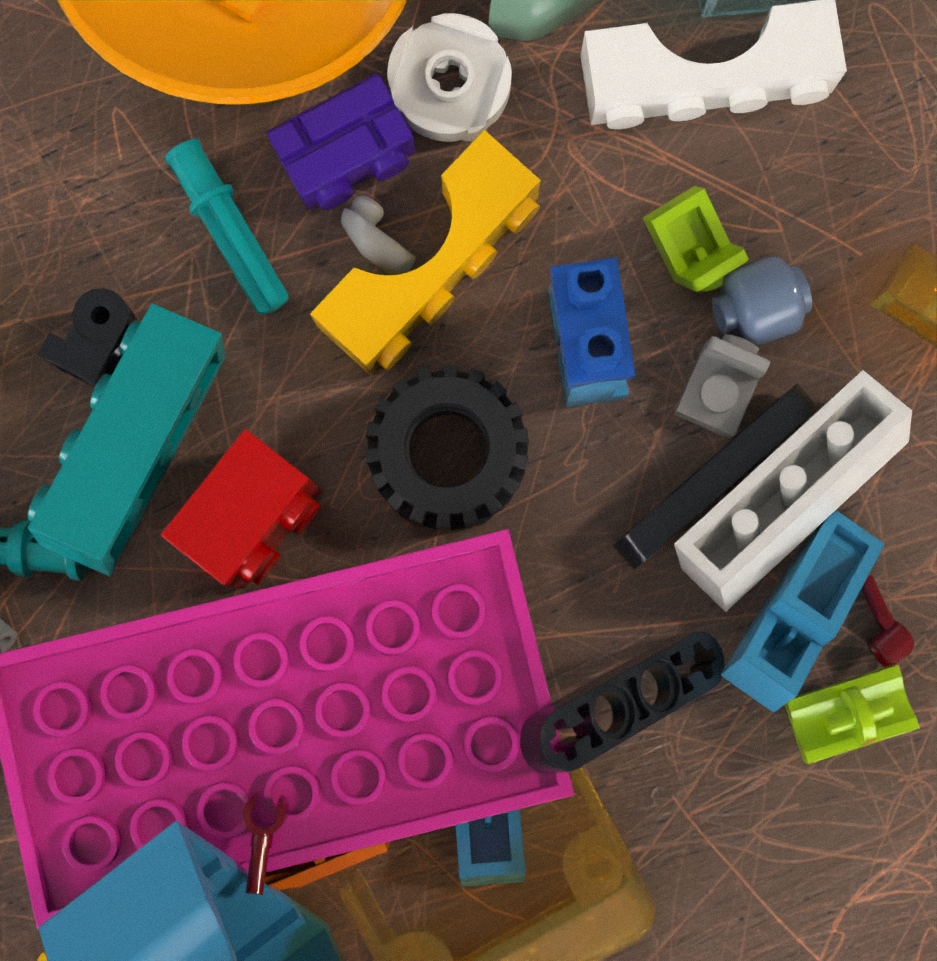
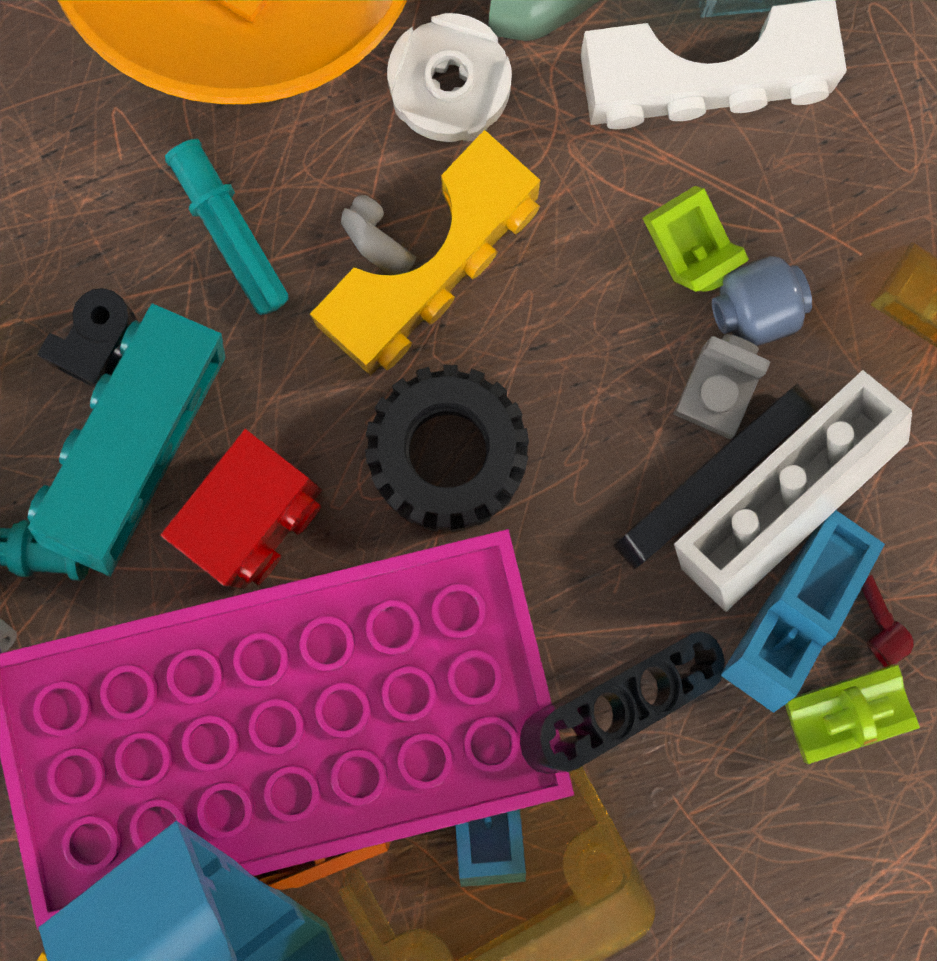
dark red hand [242,793,289,895] -> none
dark purple brick [266,73,415,211] -> none
blue hips [548,257,636,408] -> none

